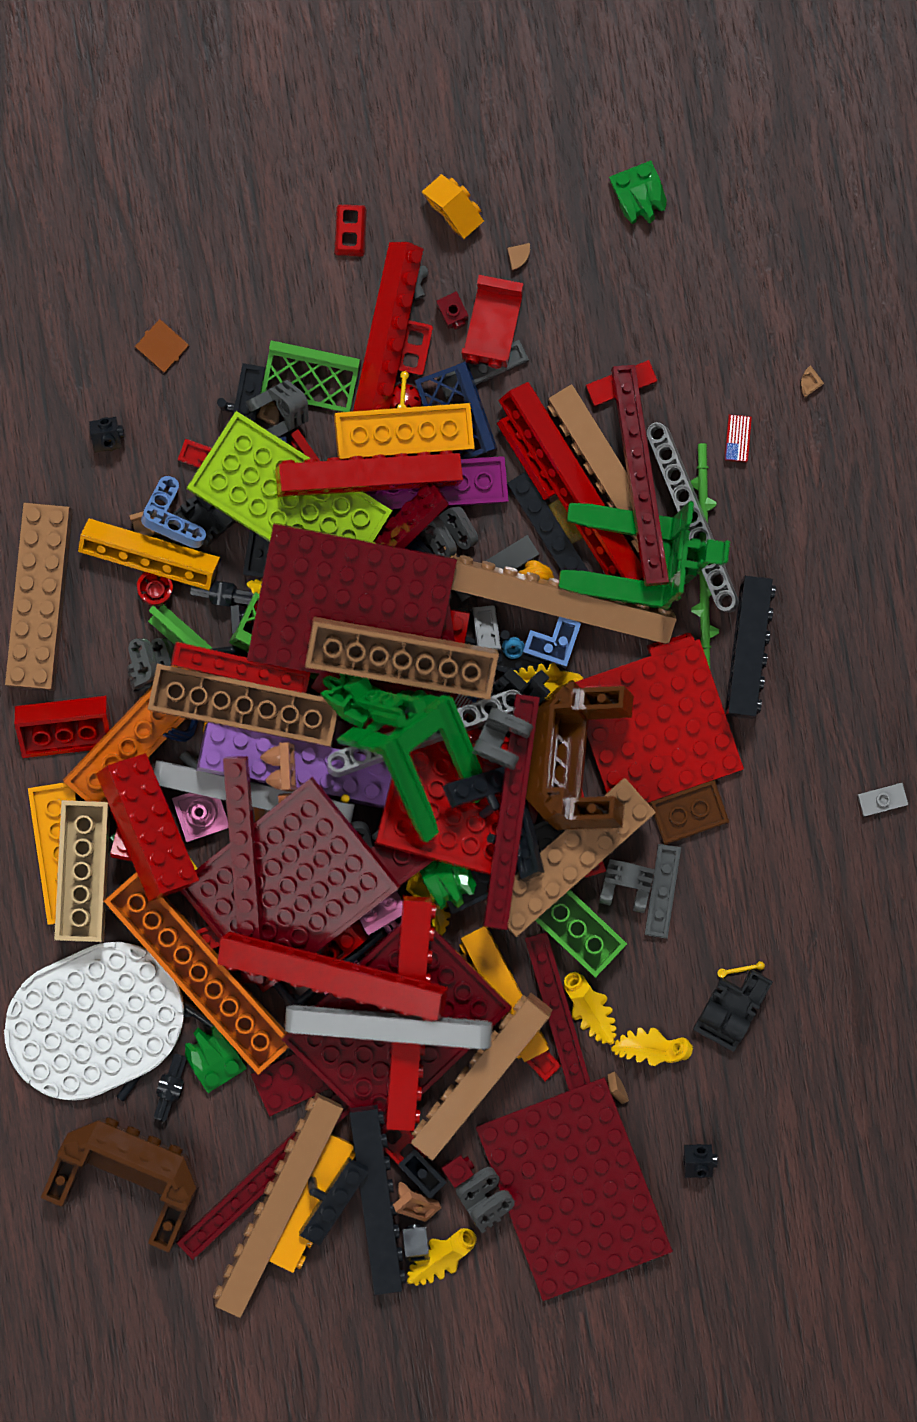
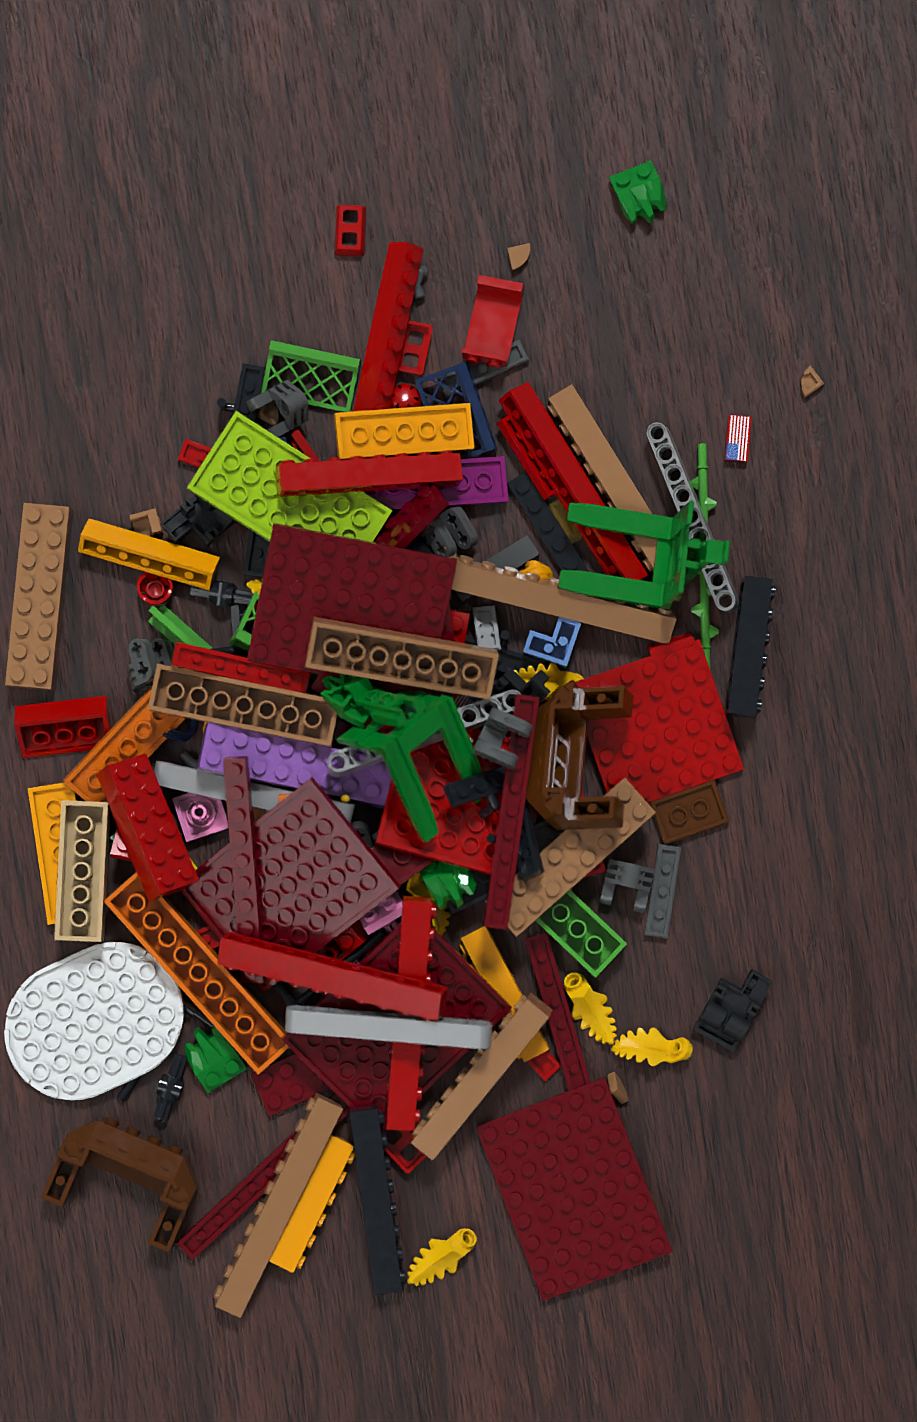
black brick [89,417,125,453] -> none
dark orange piece [135,319,190,373] -> none
medium blue beam [141,476,206,548] -> none
nougat tile [260,742,296,792] -> none
black plate [299,1158,369,1246] -> none
nougat tile [393,1182,441,1222] -> none
yellow hinge [397,371,409,408] -> none
black slope [398,1148,447,1198] -> none
black brick [403,1225,430,1262] -> none
light orange brick [422,174,484,239] -> none
dark red brick [436,291,469,330] -> none
dark red brick [442,1154,475,1188] -> none
dark grey piece [456,1167,515,1233] -> none
dark azure plate [502,637,525,659] -> none
red tile [586,360,658,407] -> none
dark red plate [611,365,669,587] -> none
black brick [683,1144,717,1178] -> none
yellow hinge [717,961,765,978] -> none
light grey plate [857,783,908,817] -> none

